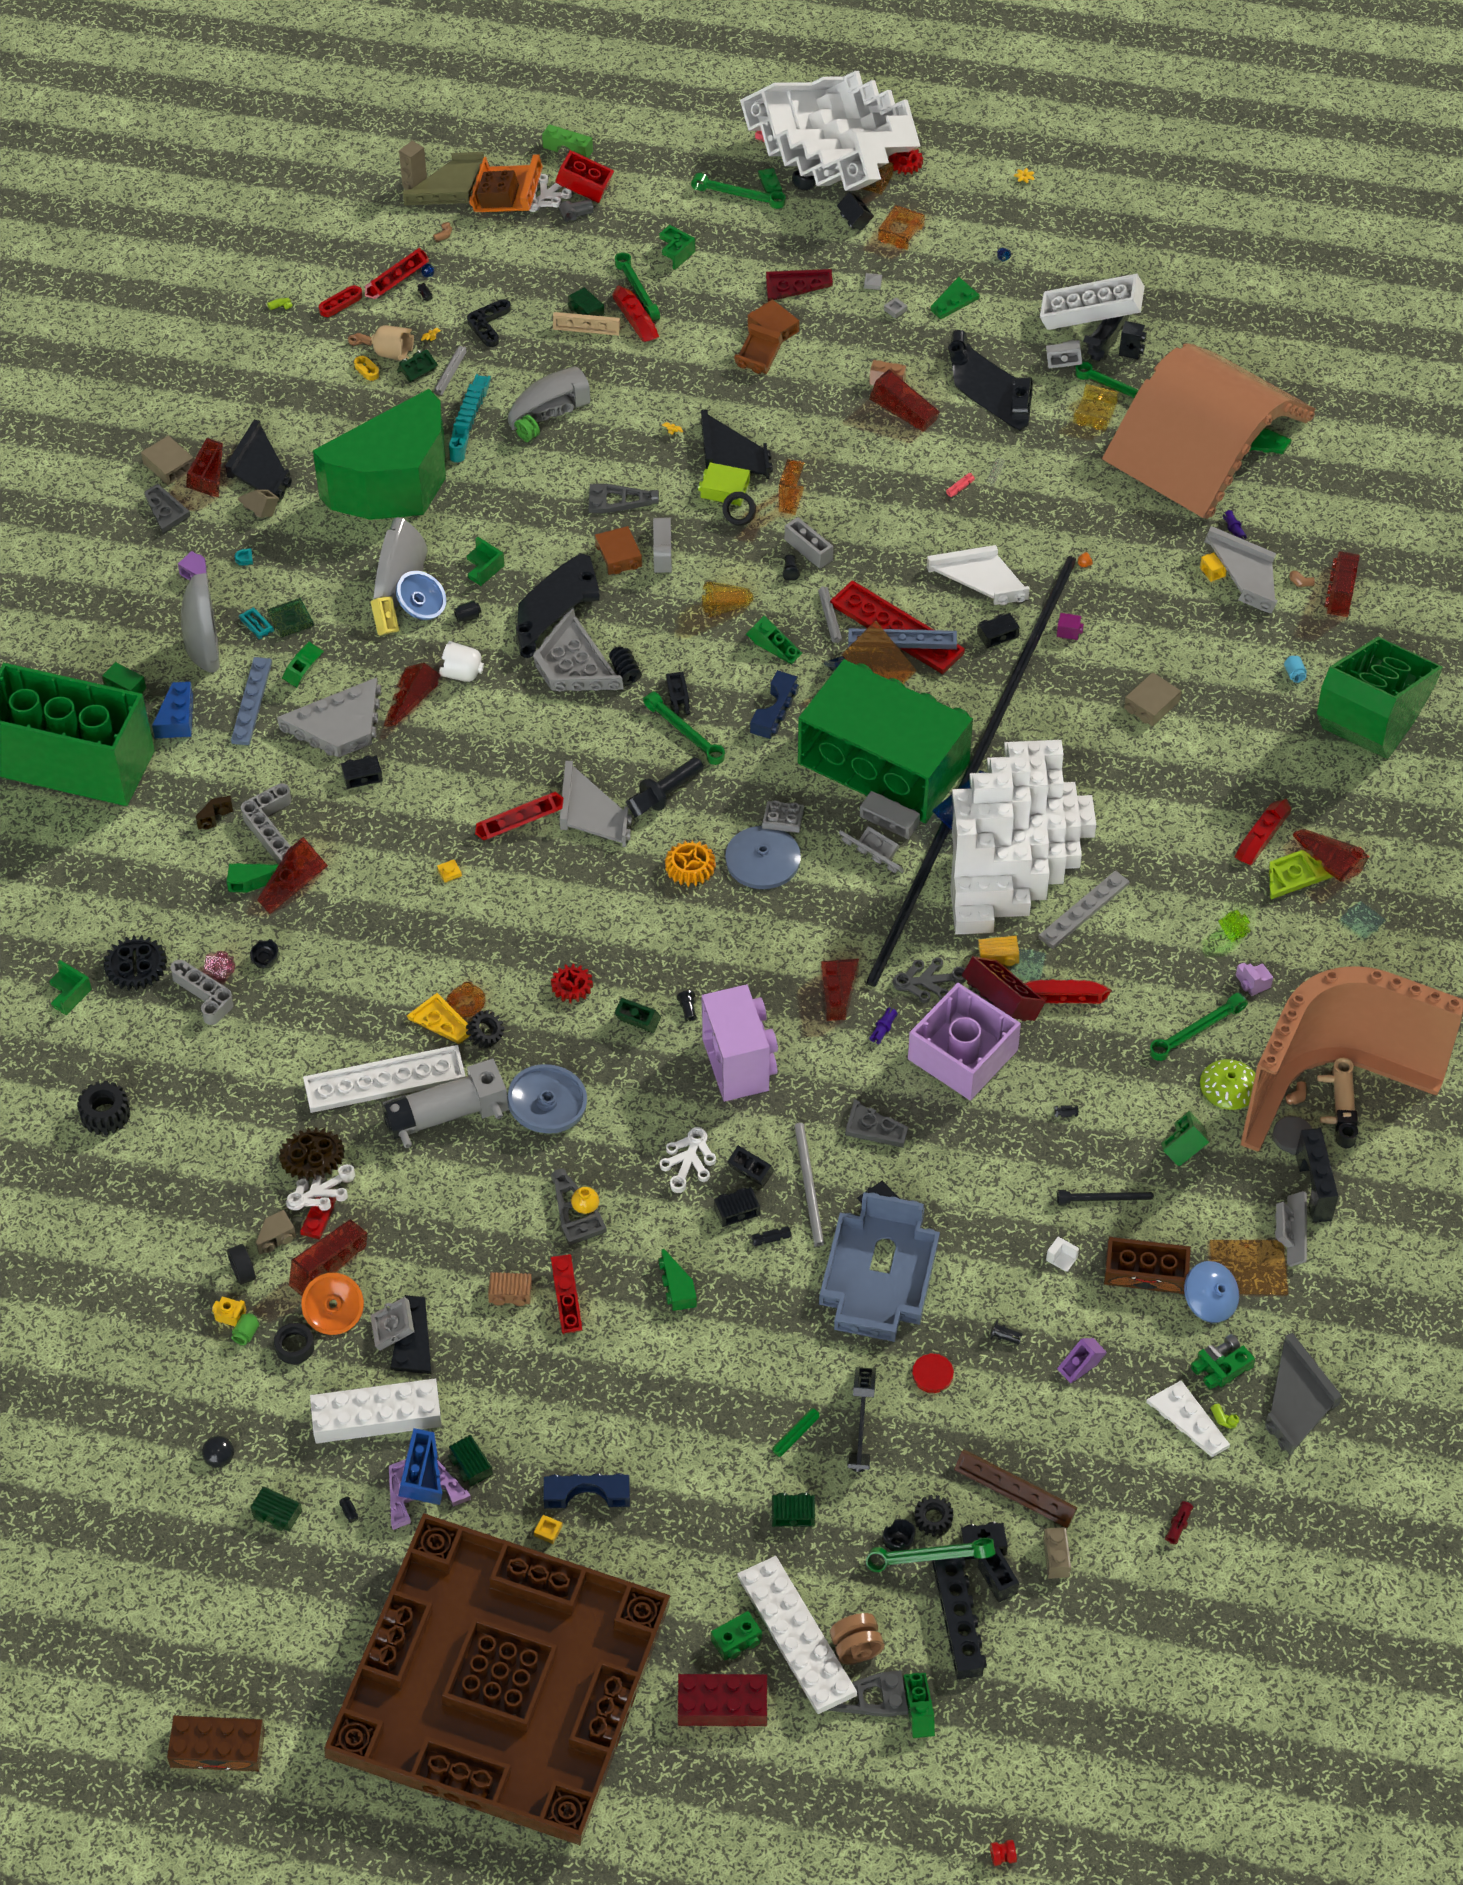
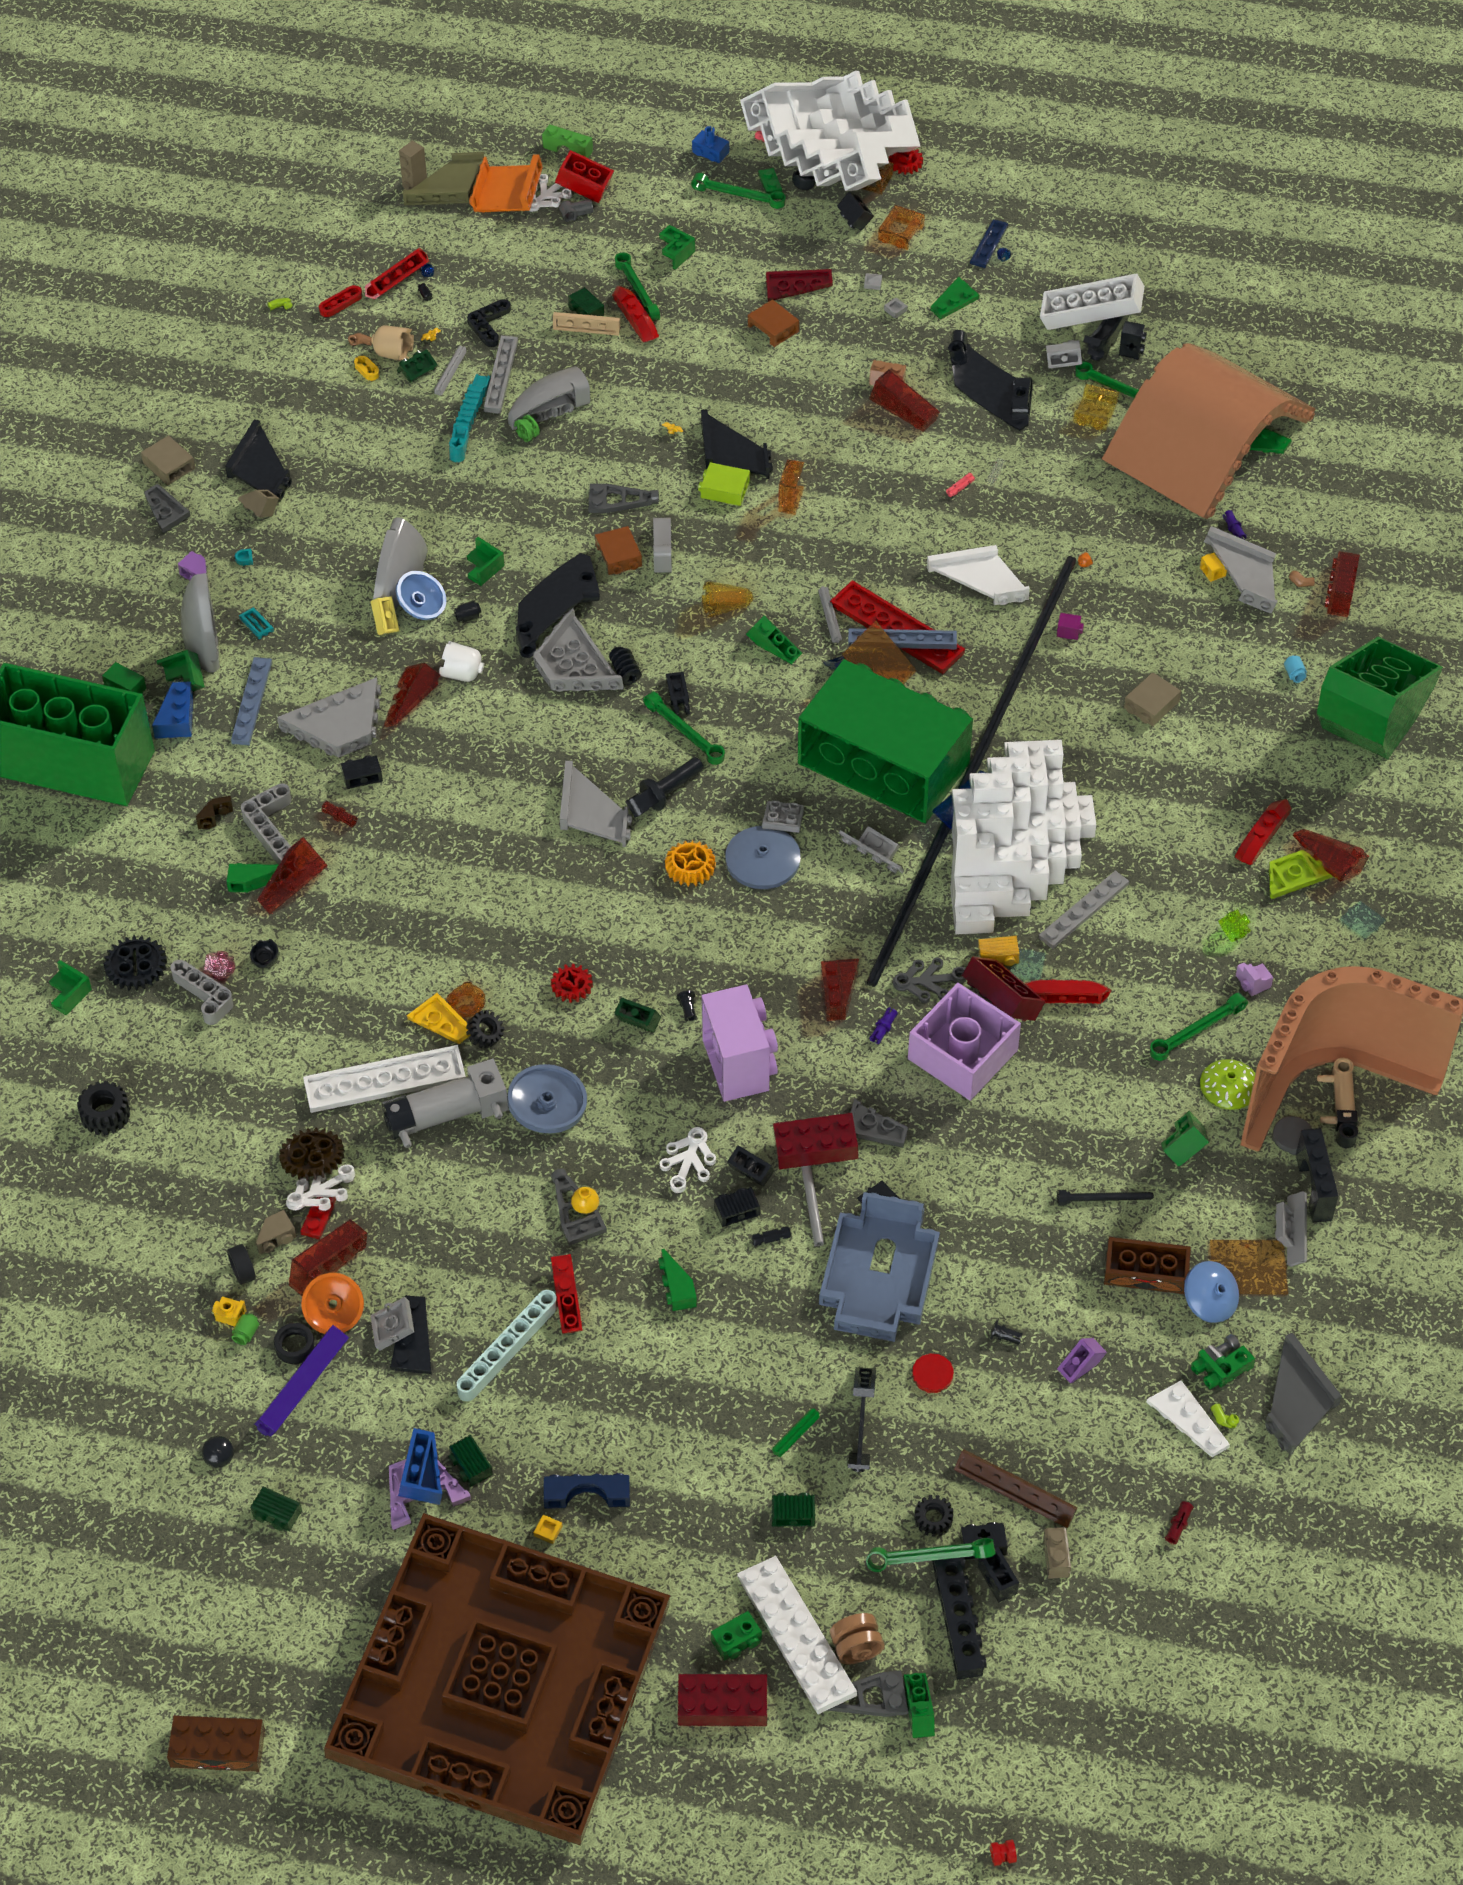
clear red wedge [186,438,223,498] -> none
clear green plate [267,598,314,638] -> none
green slope [282,642,324,688] -> none
white brick [310,1379,442,1444] -> none
green brick [313,389,446,520] -> none
black piece [339,1496,359,1523] -> none
medium nougat arm [433,222,452,242] -> none
yellow plate [437,859,462,883] -> none
red brick [475,792,564,841] -> none
reddish brown brick [477,170,519,208] -> none
medium nougat brick [488,1272,532,1306] -> none
black tyre [722,492,756,526] -> none
dark orange panel [734,323,783,374] -> none
dark blue arch [750,670,799,739] -> none
black pin [782,554,800,581] -> none
light grey brick [784,517,833,569] -> none
light grey brick [860,791,920,839] -> none
black hair [882,1519,916,1551] -> none
black brick [977,613,1020,648] -> none
yellow plant [1014,168,1035,183] -> none
white panel [1046,1237,1079,1272] -> none
black piece [1054,1105,1079,1117] -> none
medium nougat arm [1286,1081,1306,1105] -> none
none -> green panel [156,650,205,692]
none -> dark purple brick [254,1325,349,1437]
none -> clear red pin [321,801,358,828]
none -> light aqua beam [457,1290,557,1402]
none -> light grey plate [484,335,518,413]
none -> blue brick [692,126,729,163]
none -> dark red brick [773,1113,859,1170]
none -> dark blue tile [970,219,1008,268]

